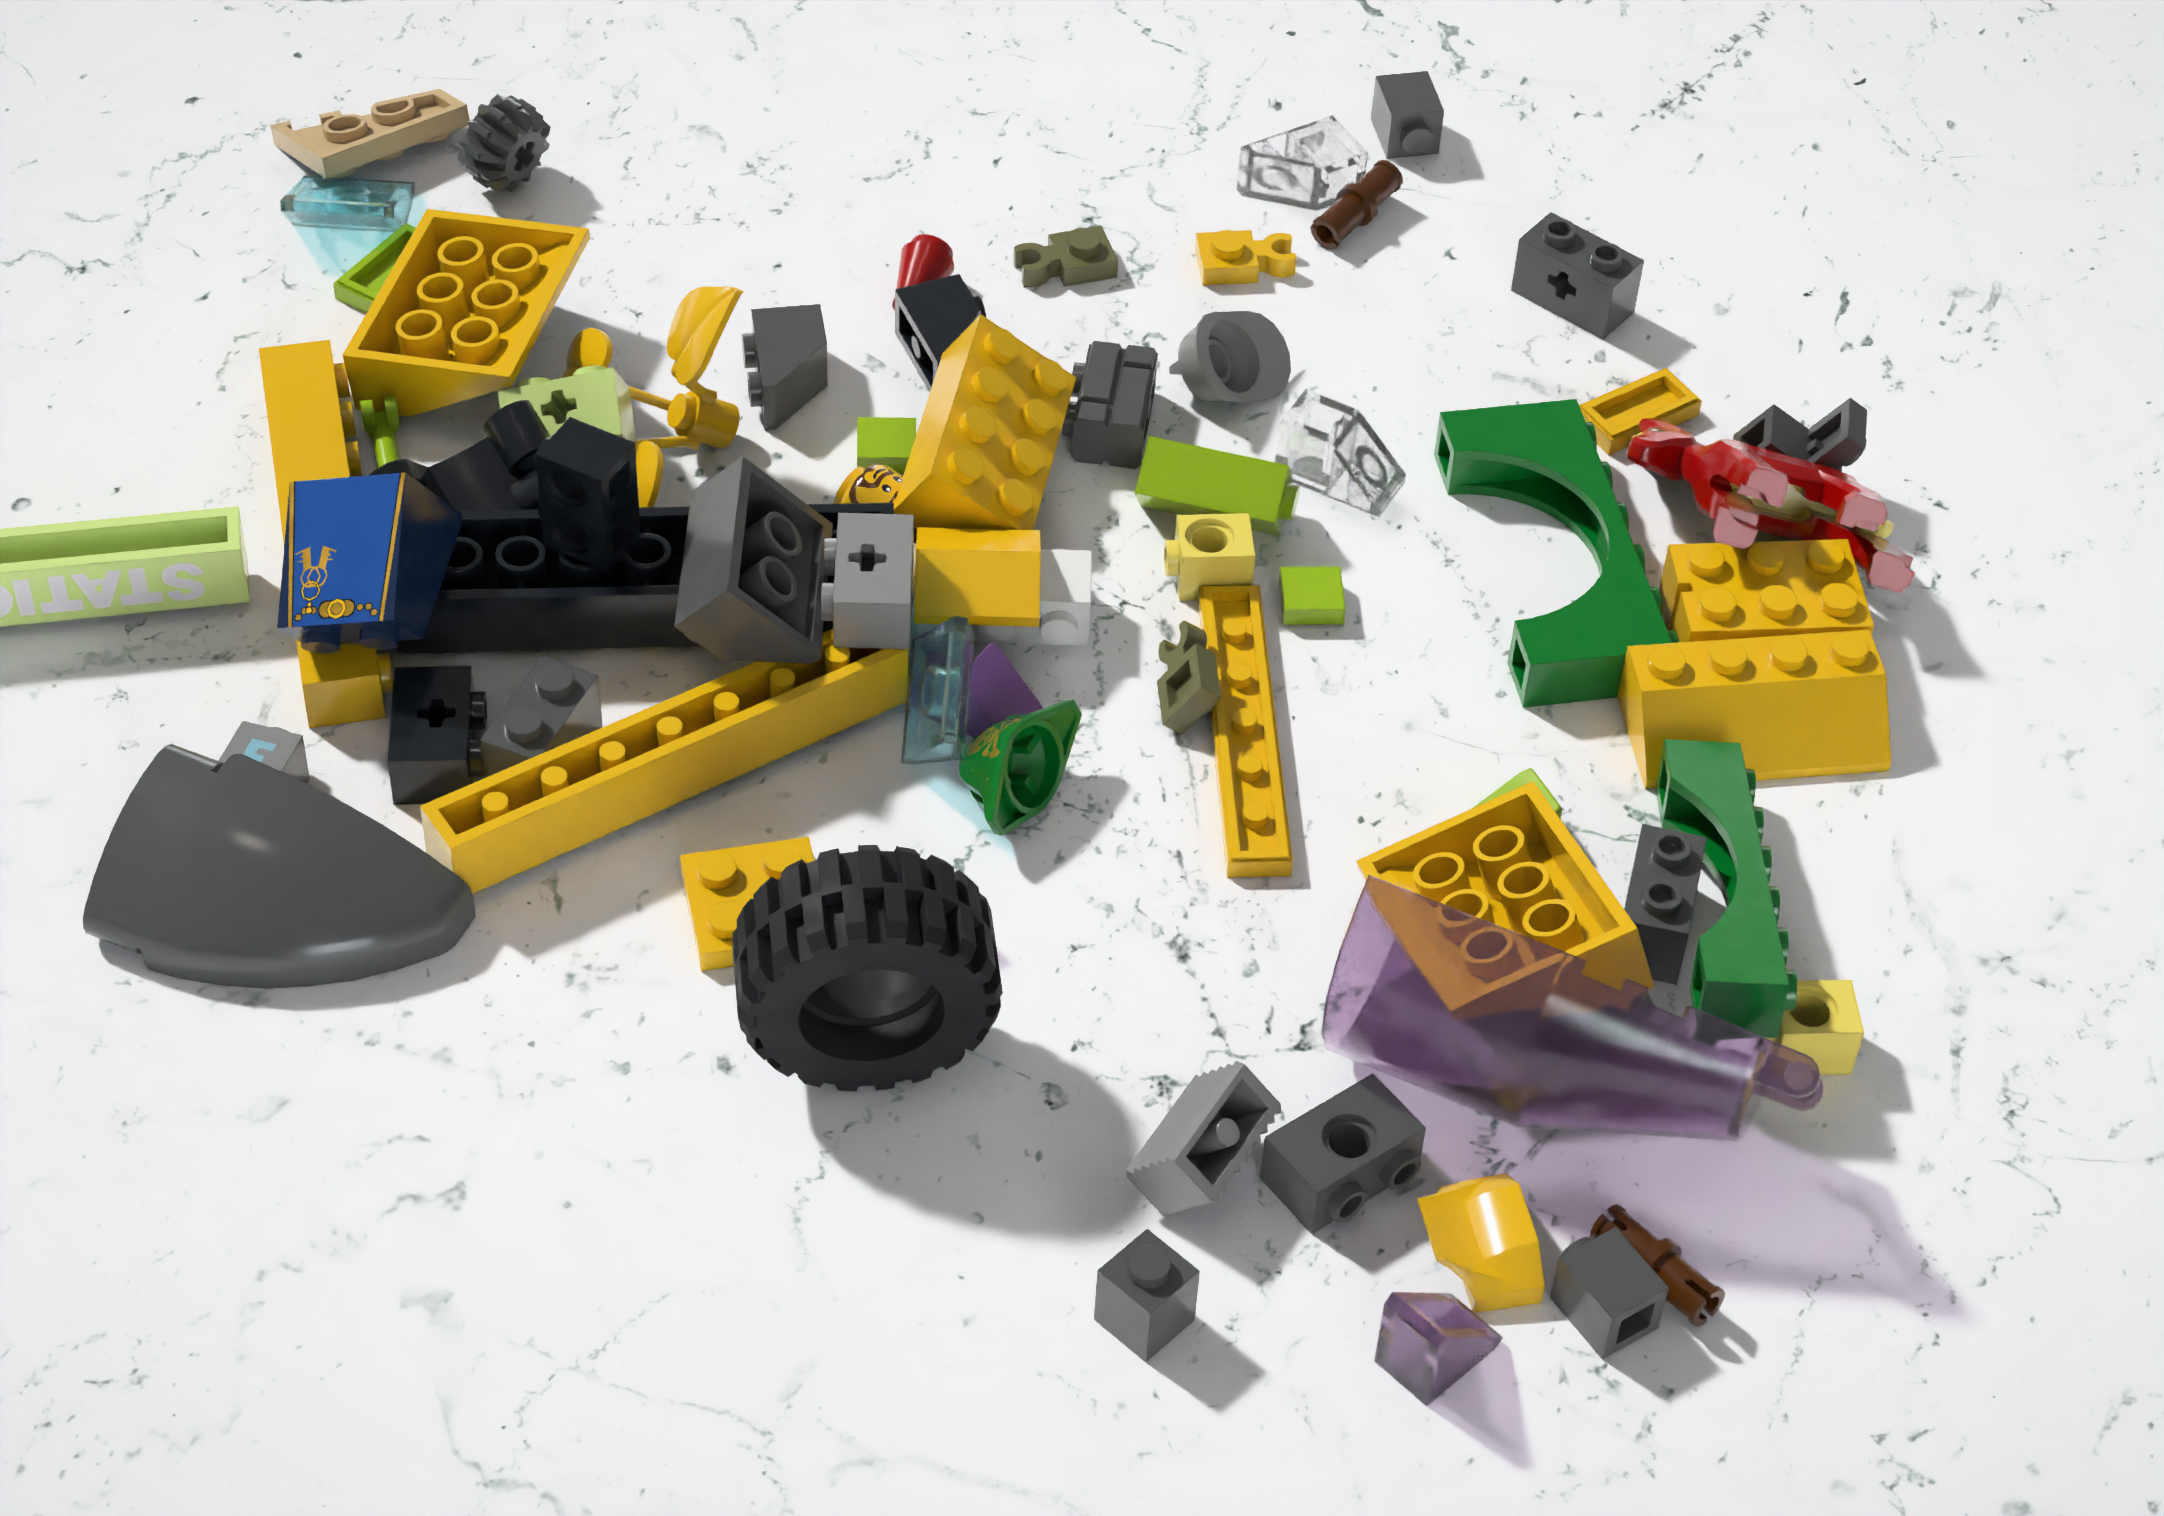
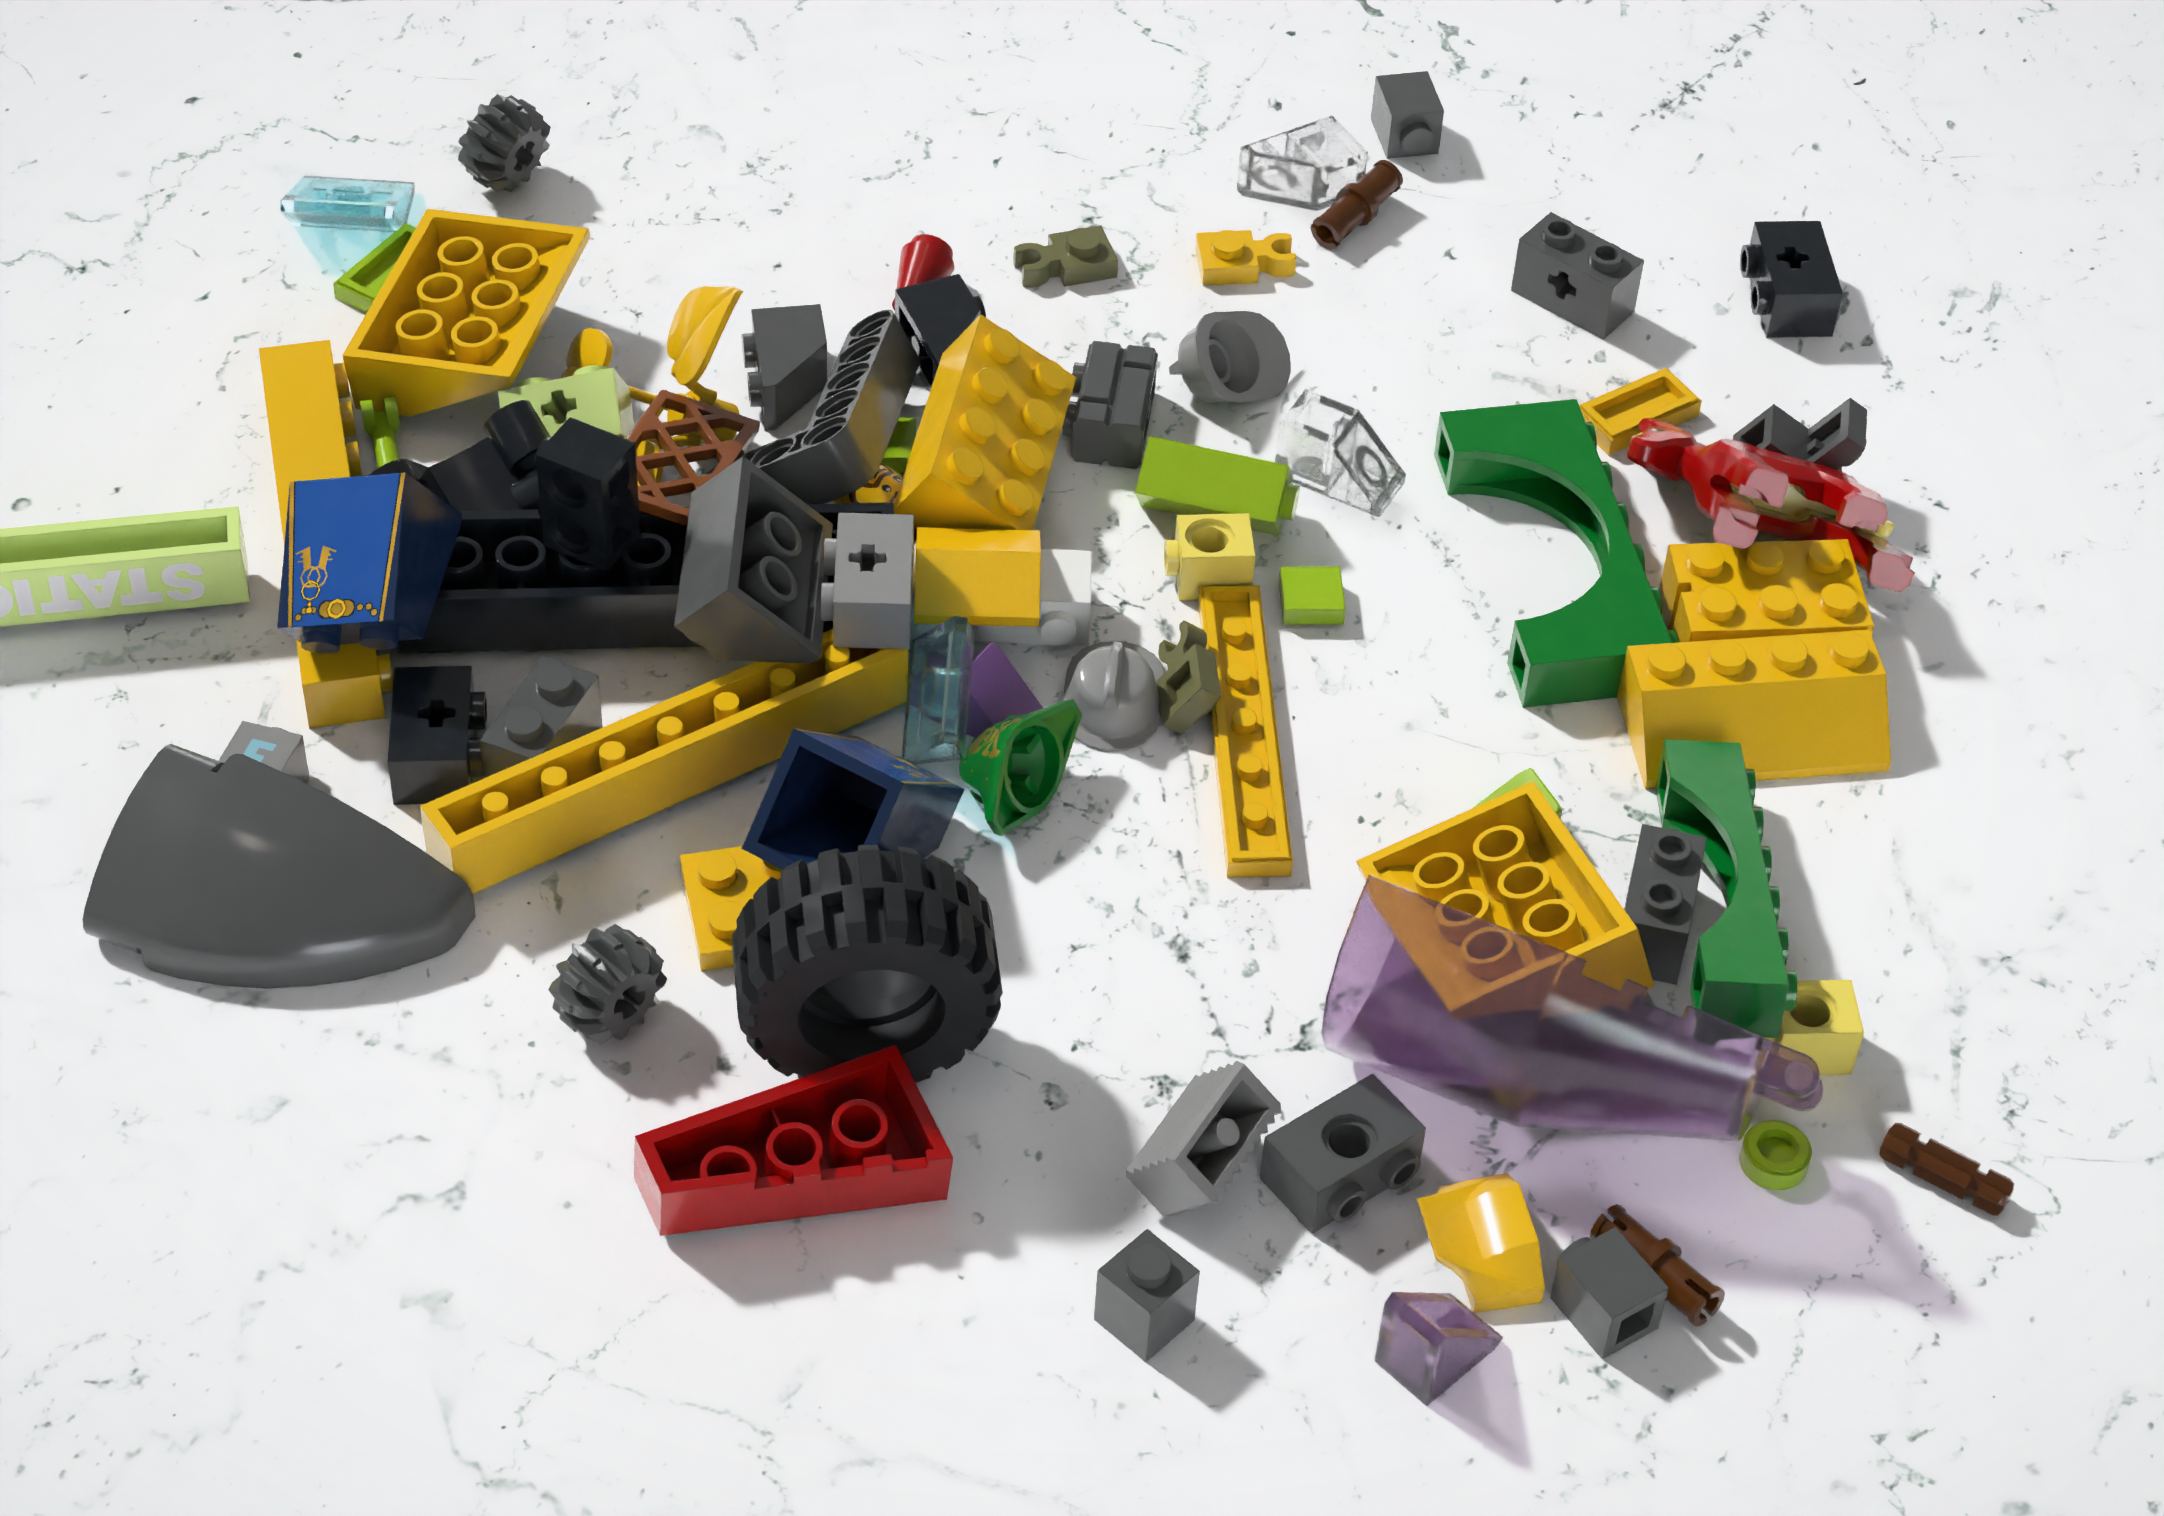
tan wing [270,89,470,179] -> none
none -> dark grey gear [548,924,667,1045]
none -> dark orange window [626,390,760,526]
none -> red wedge [634,1045,953,1236]
none -> dark grey beam [704,309,920,504]
none -> dark blue slope [741,728,964,870]
none -> light grey piece [1063,641,1165,752]
none -> lime tile [1739,1120,1812,1190]
none -> black brick [1740,221,1843,338]
none -> reddish brown axle [1879,1123,2015,1216]

